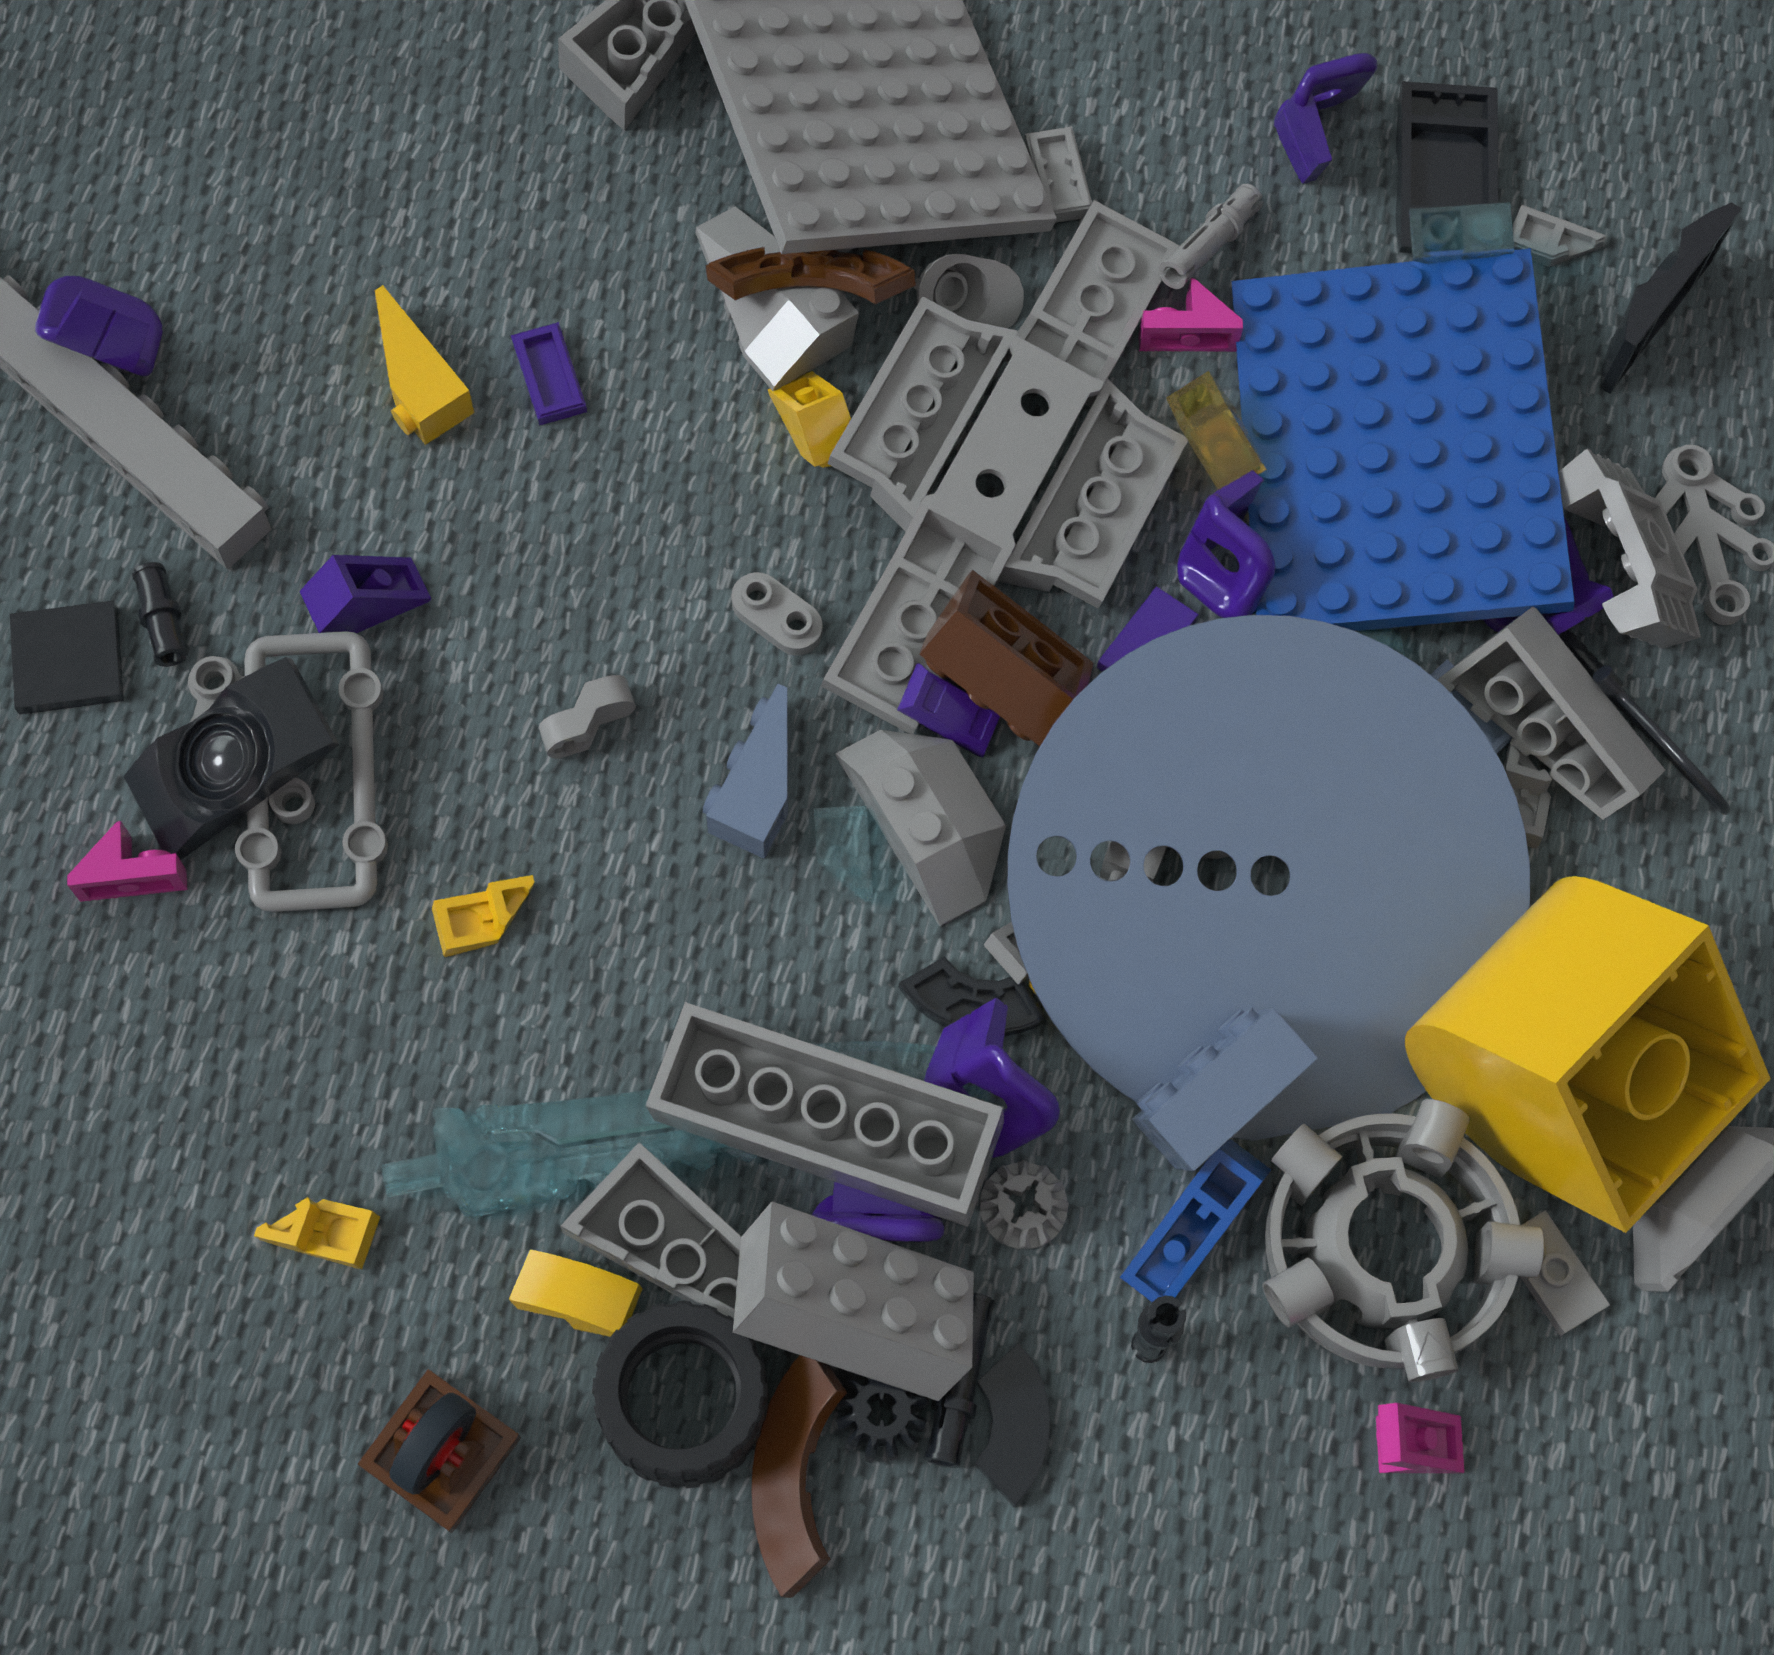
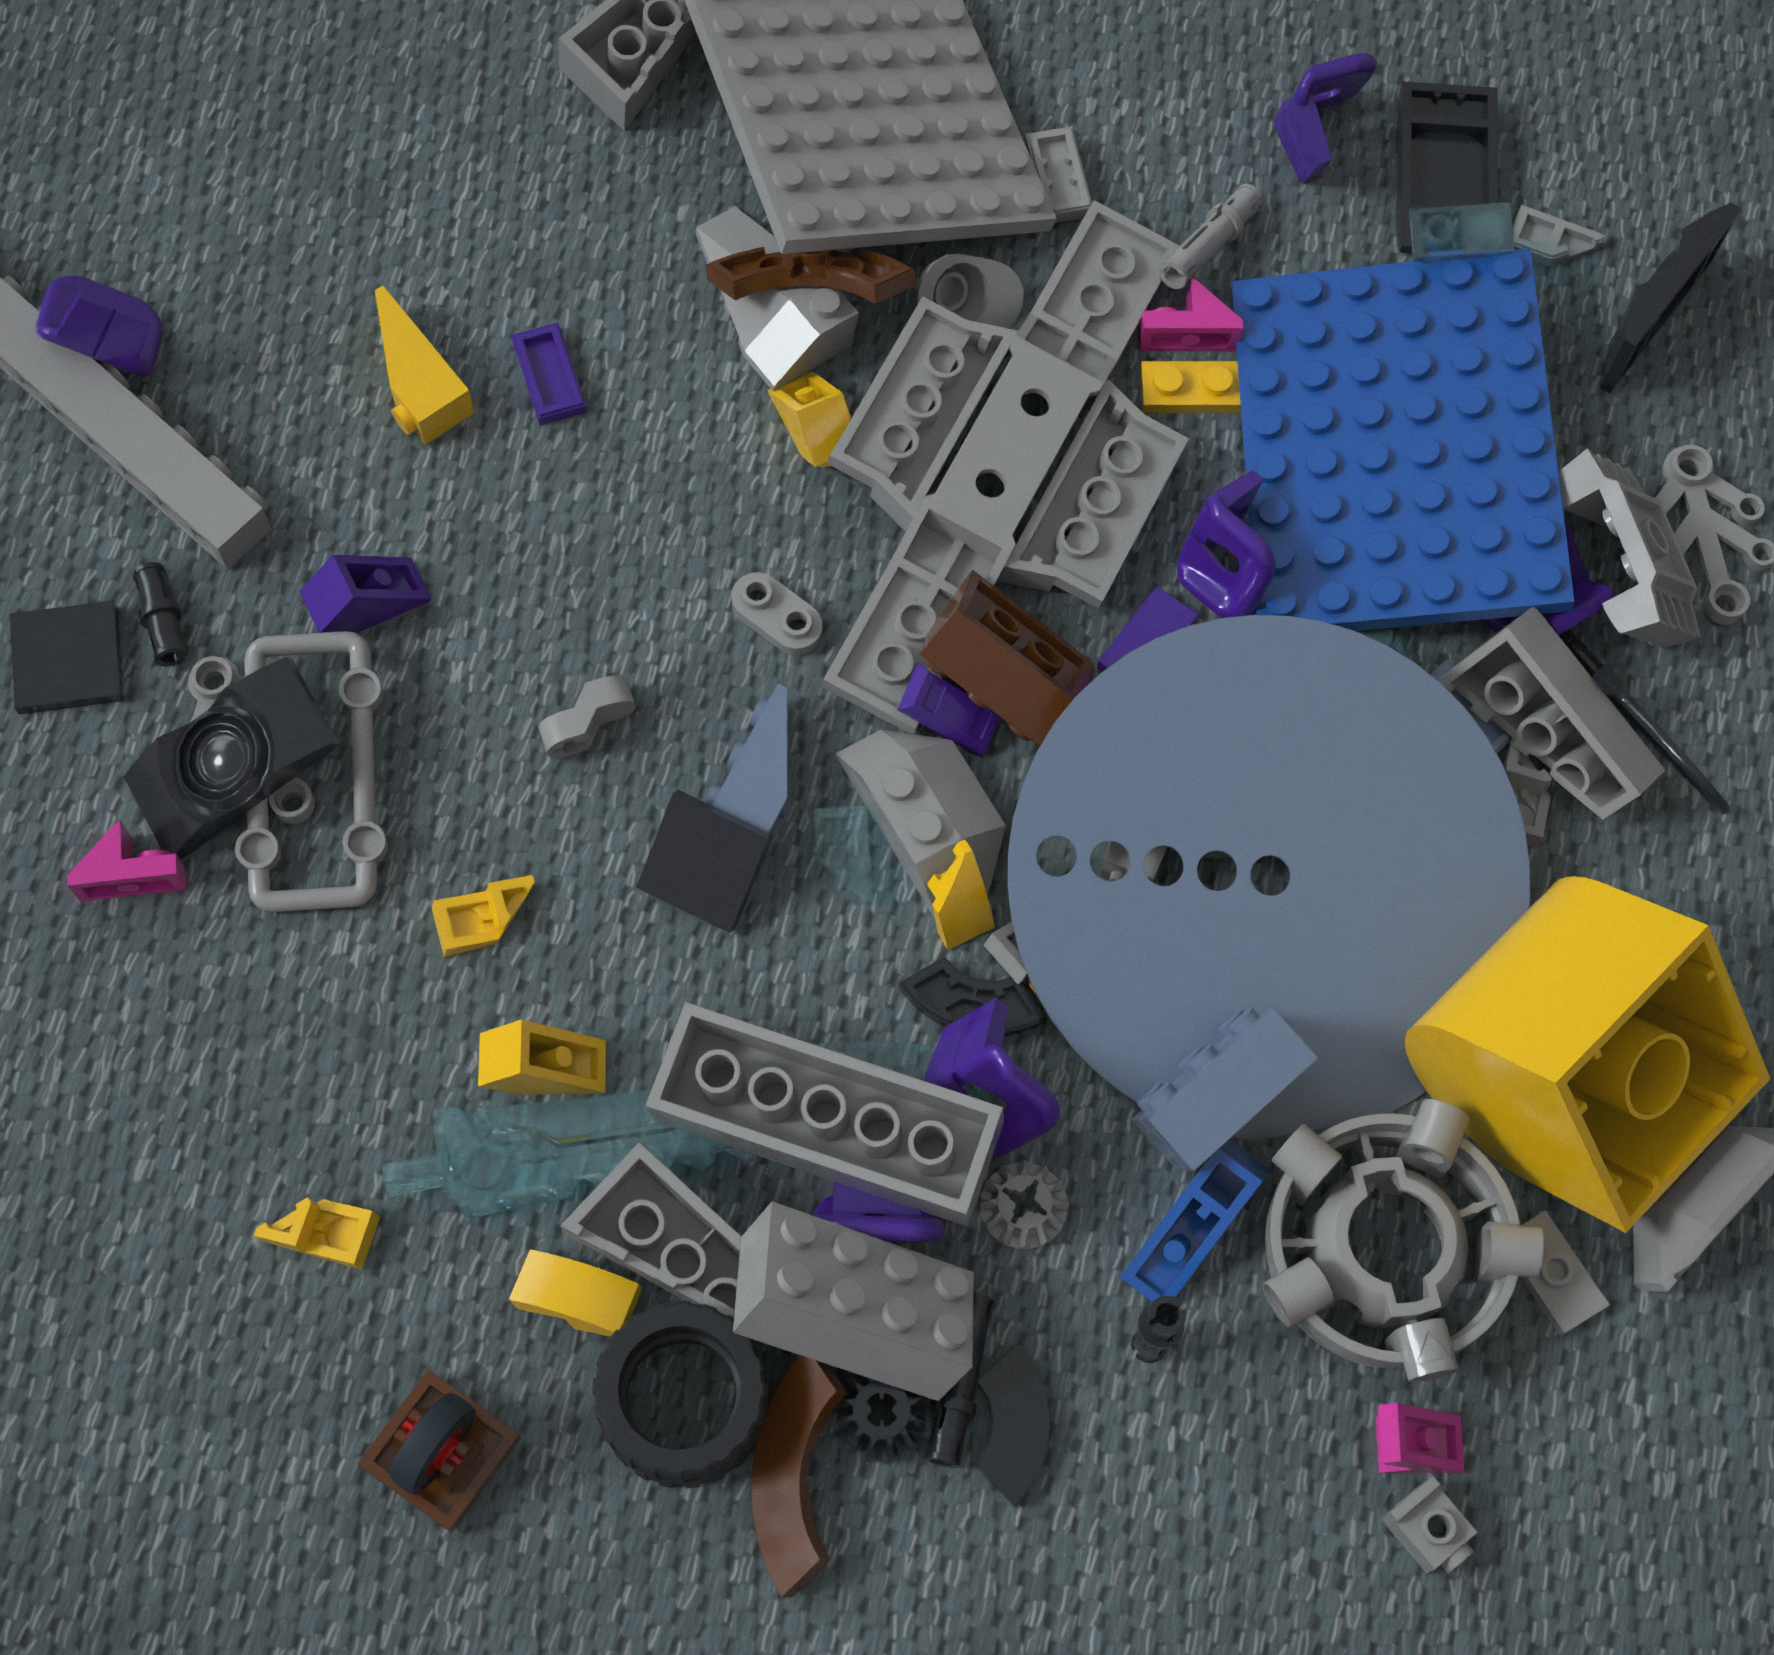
clear yellow slope [1166,371,1267,490] -> none
none -> yellow slope [478,1019,606,1095]
none -> black tile [636,790,774,933]
none -> yellow slope [927,839,995,950]
none -> yellow plate [1140,361,1241,413]
none -> light grey brick [1381,1476,1477,1574]

